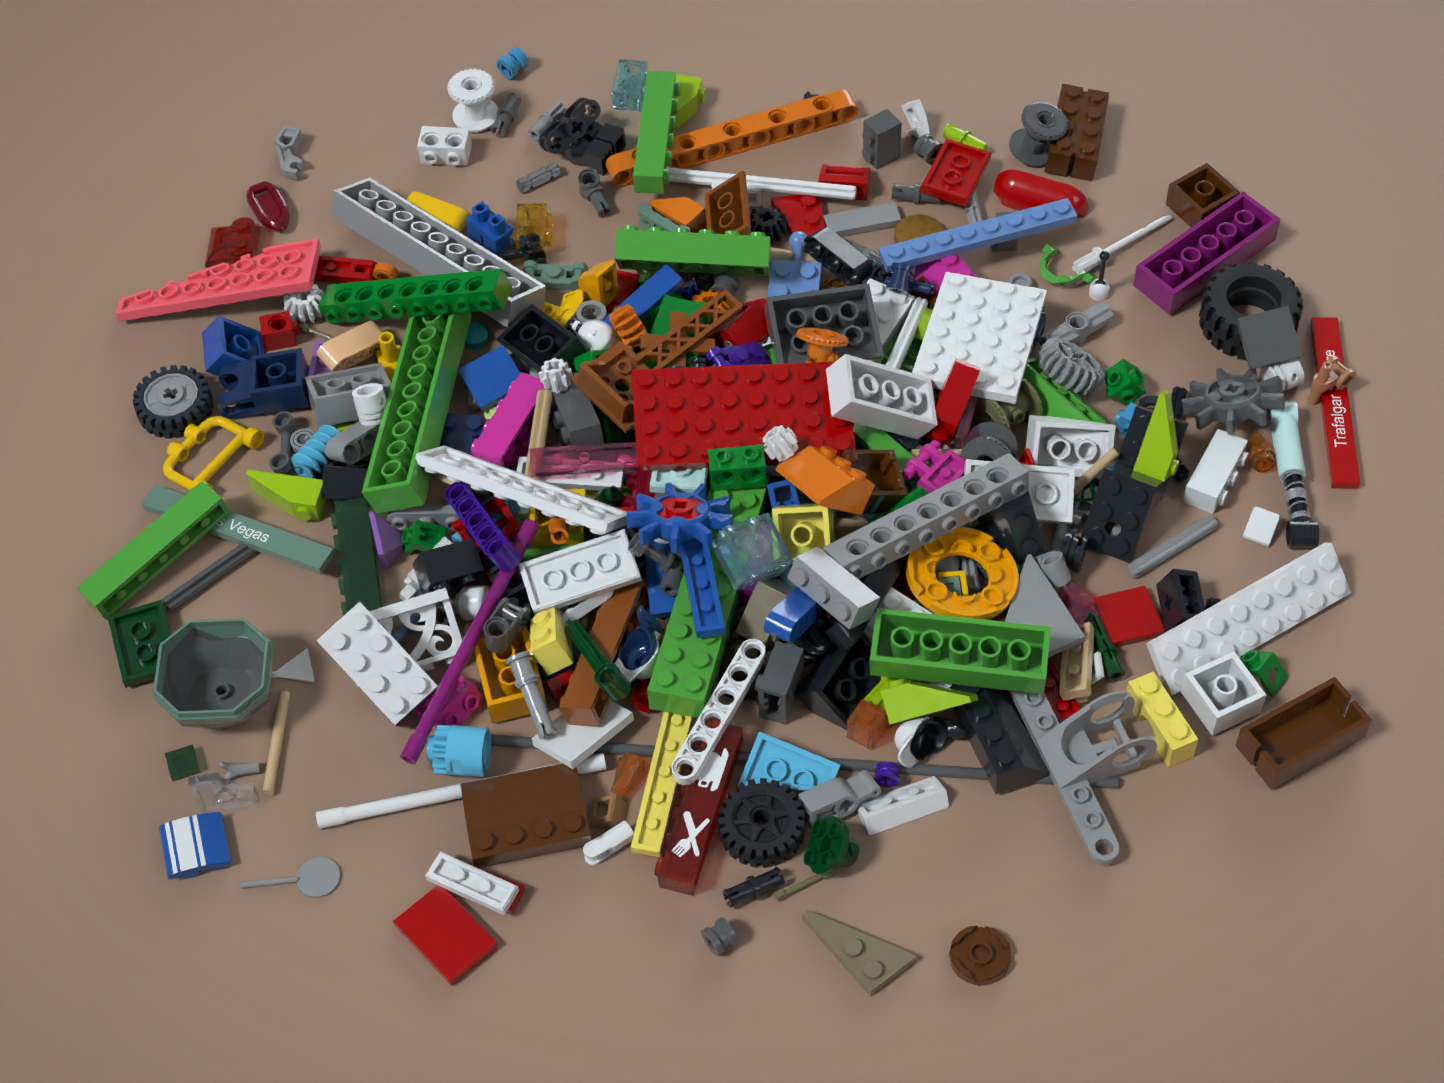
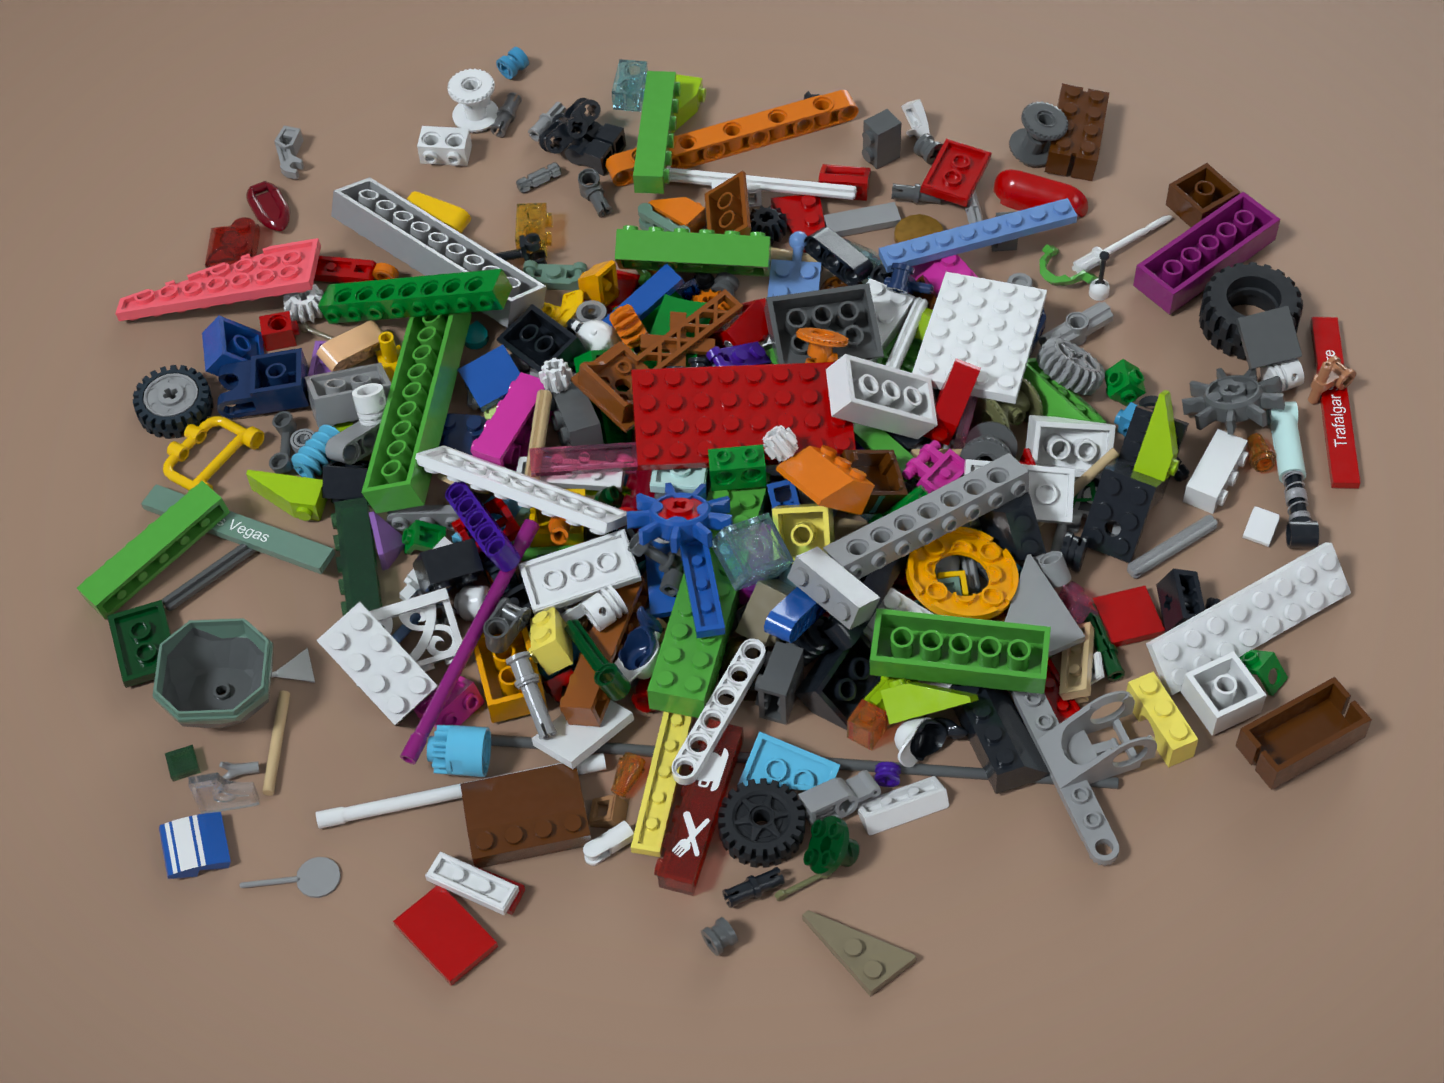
blue hips [466,201,518,253] -> none
lime axle [942,123,988,151] -> none
reddish brown tile [949,925,1011,986] -> none
black axle [1171,386,1187,420] -> none
none -> white piece [581,585,628,632]

